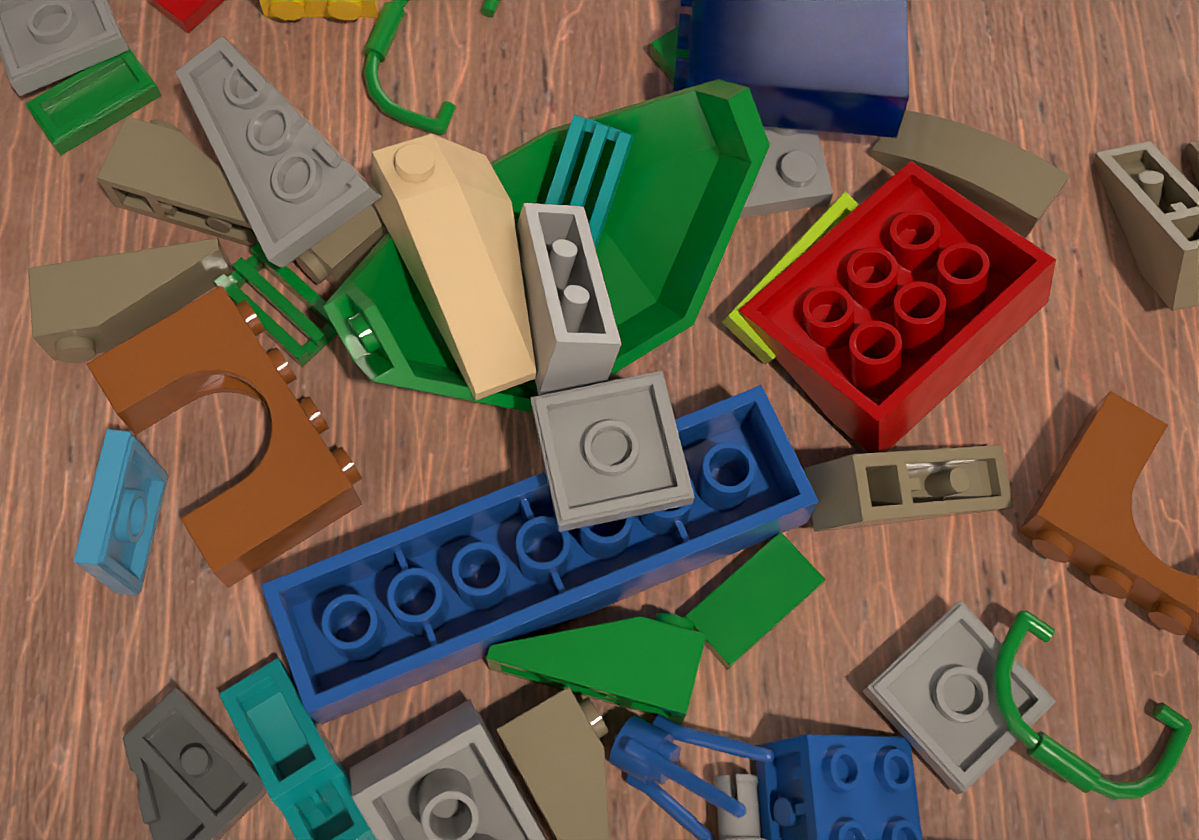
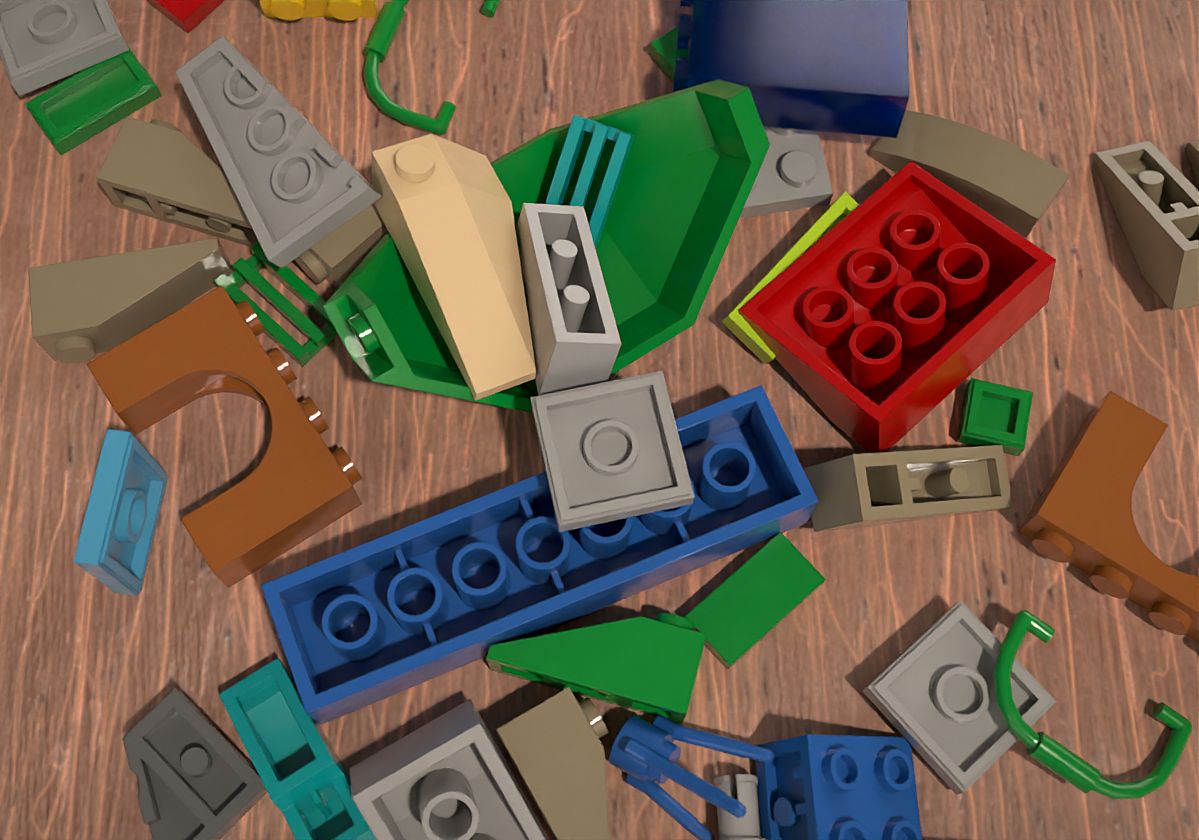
none -> green tile [956,378,1033,456]

